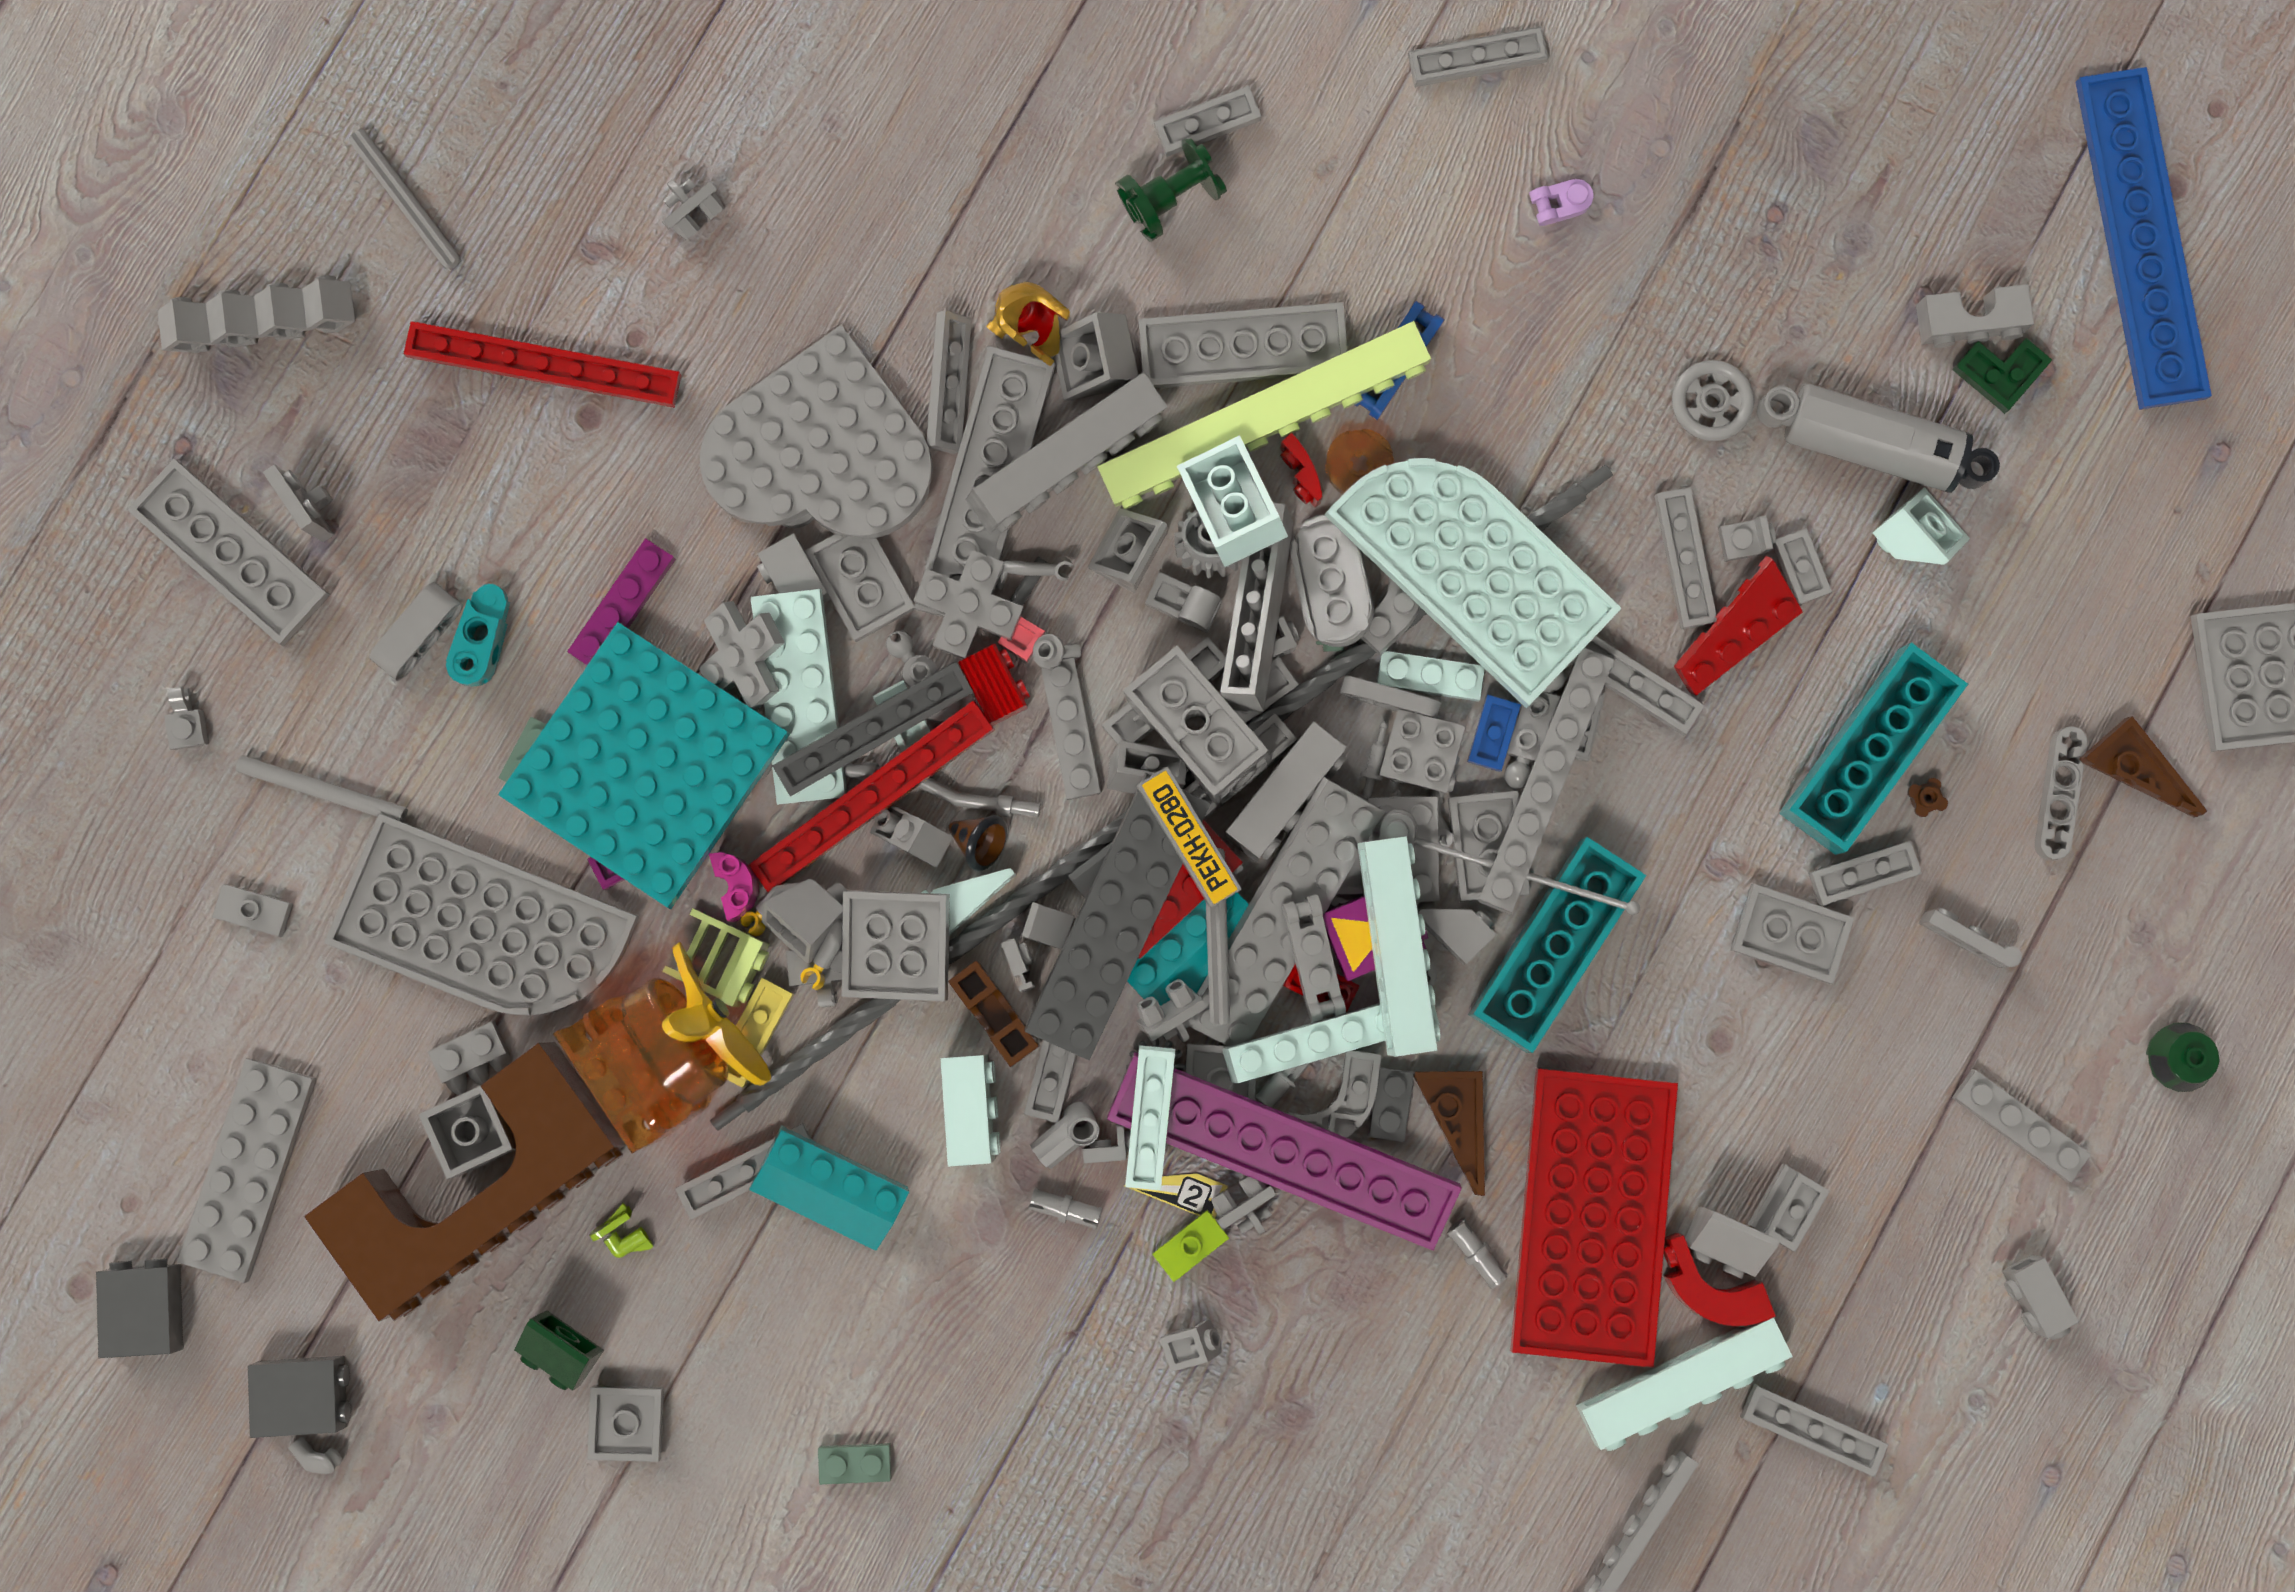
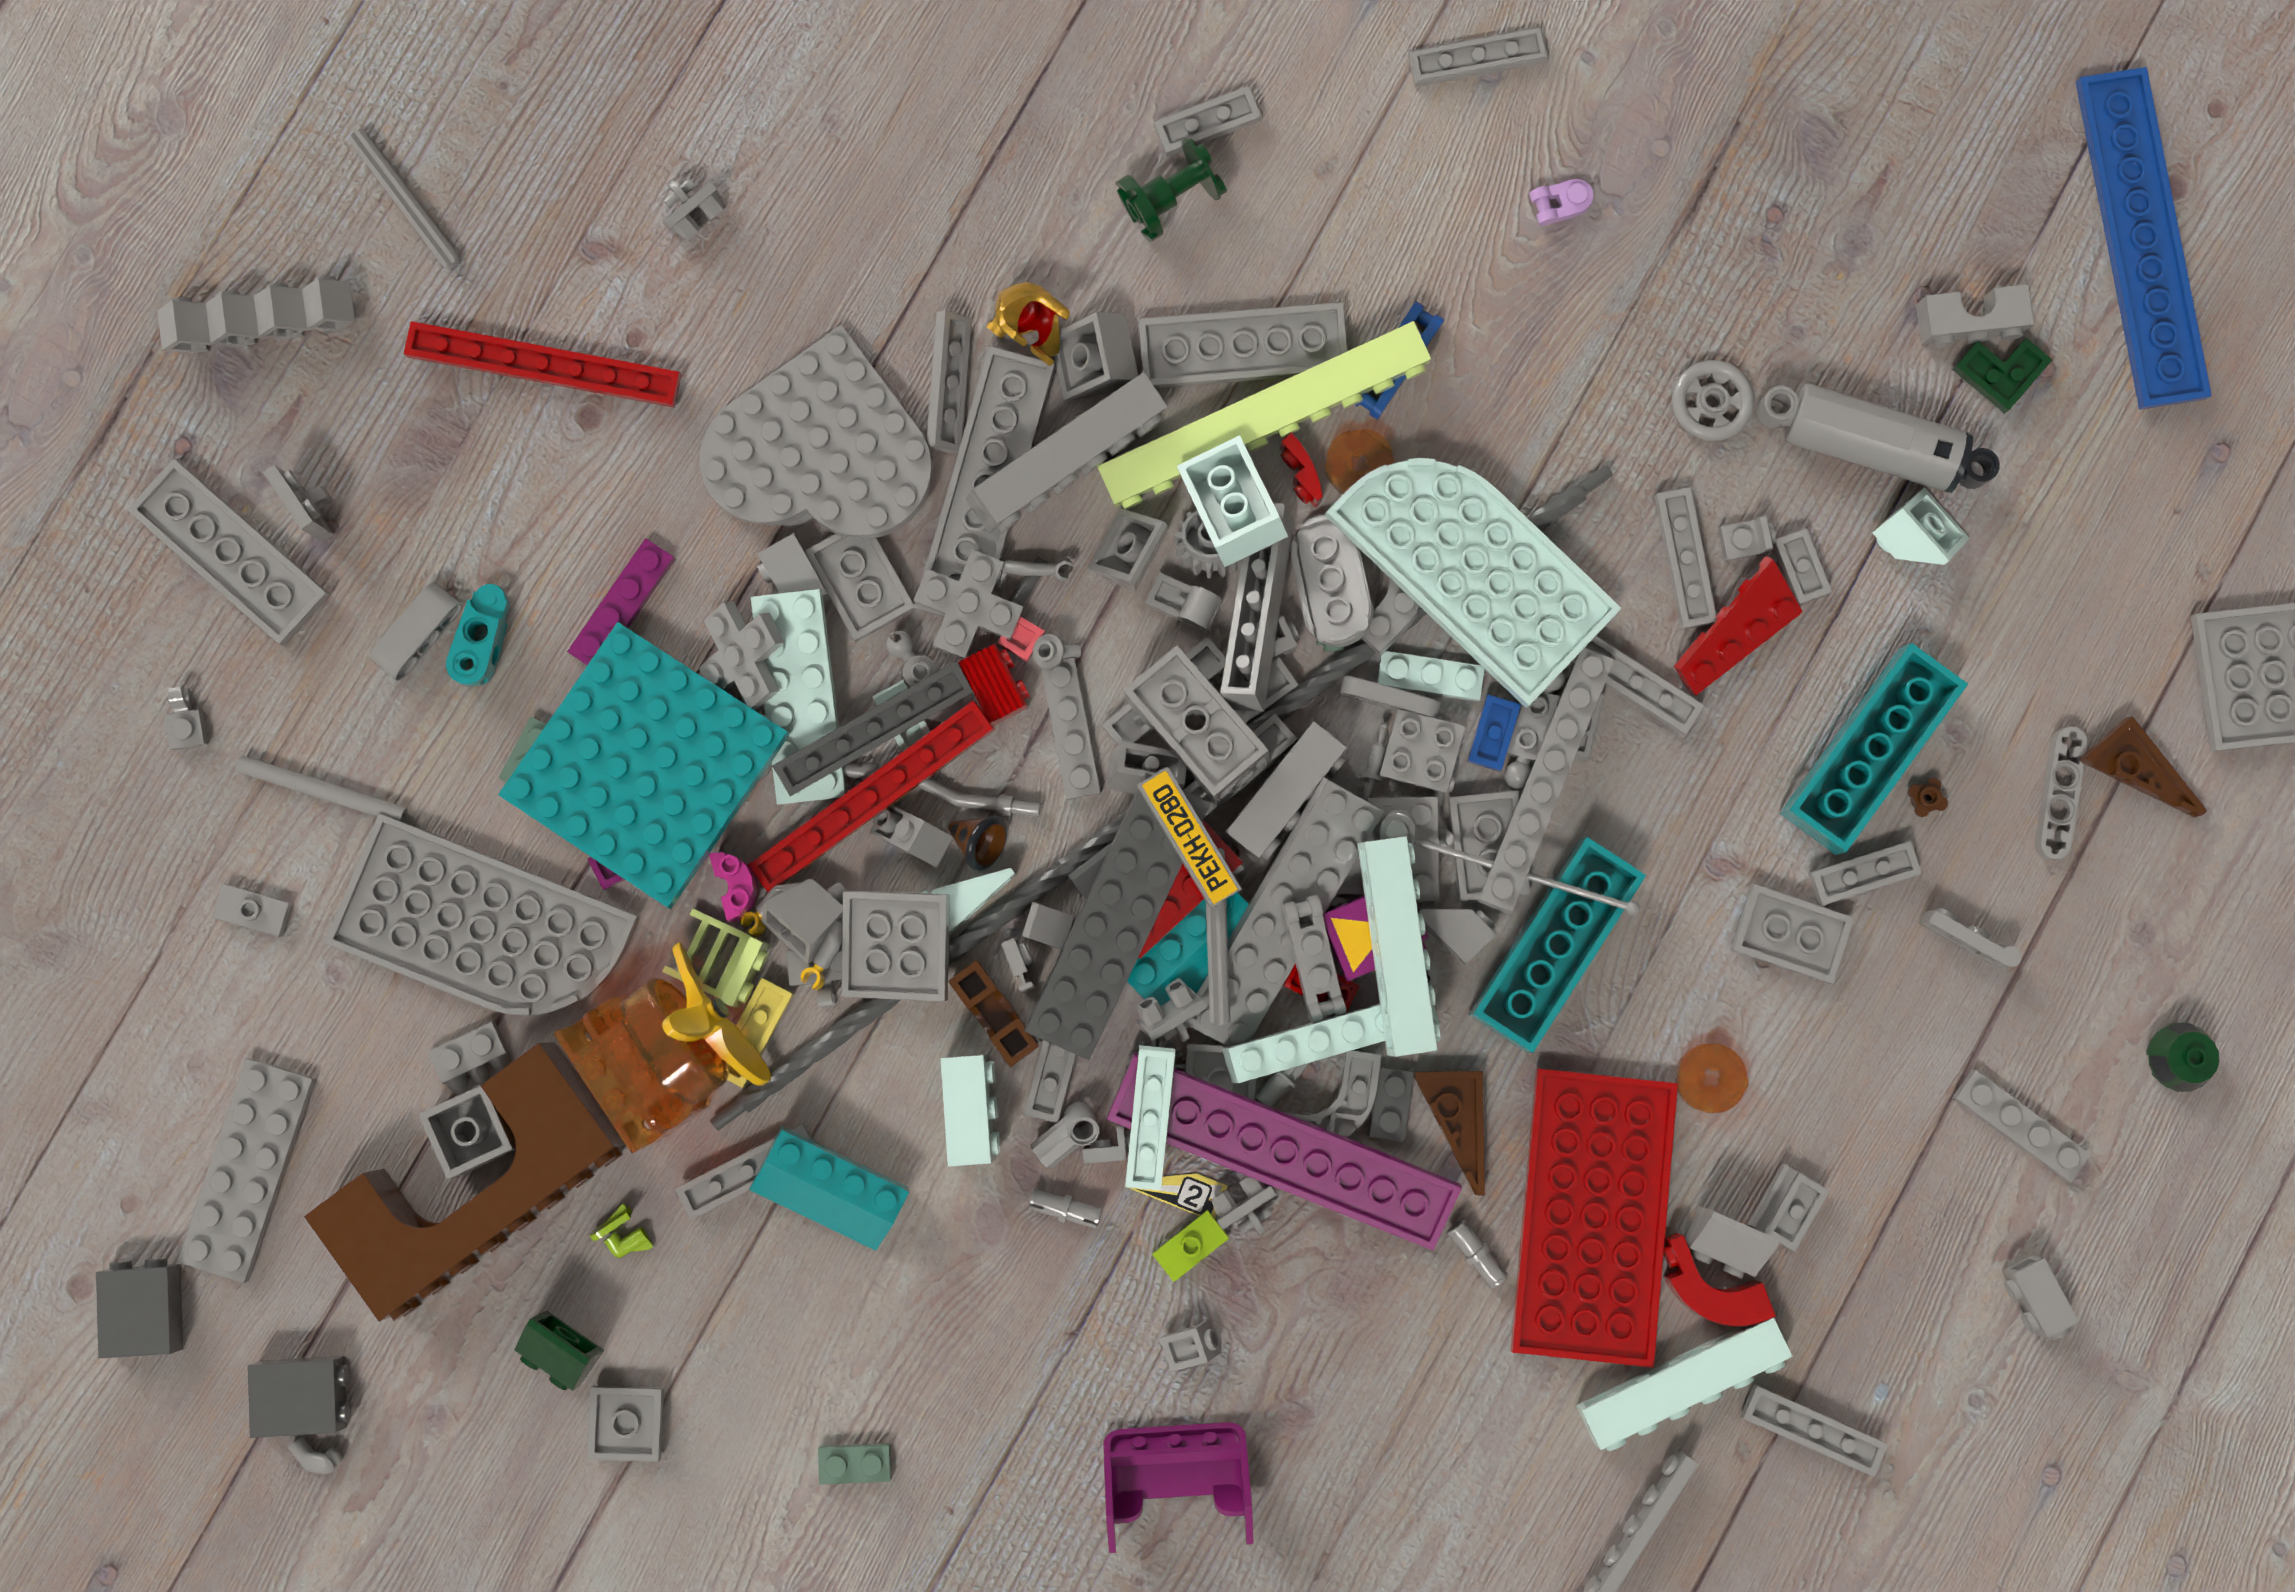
none -> magenta windscreen [1103,1422,1254,1553]
none -> clear orange plate [1675,1044,1749,1113]

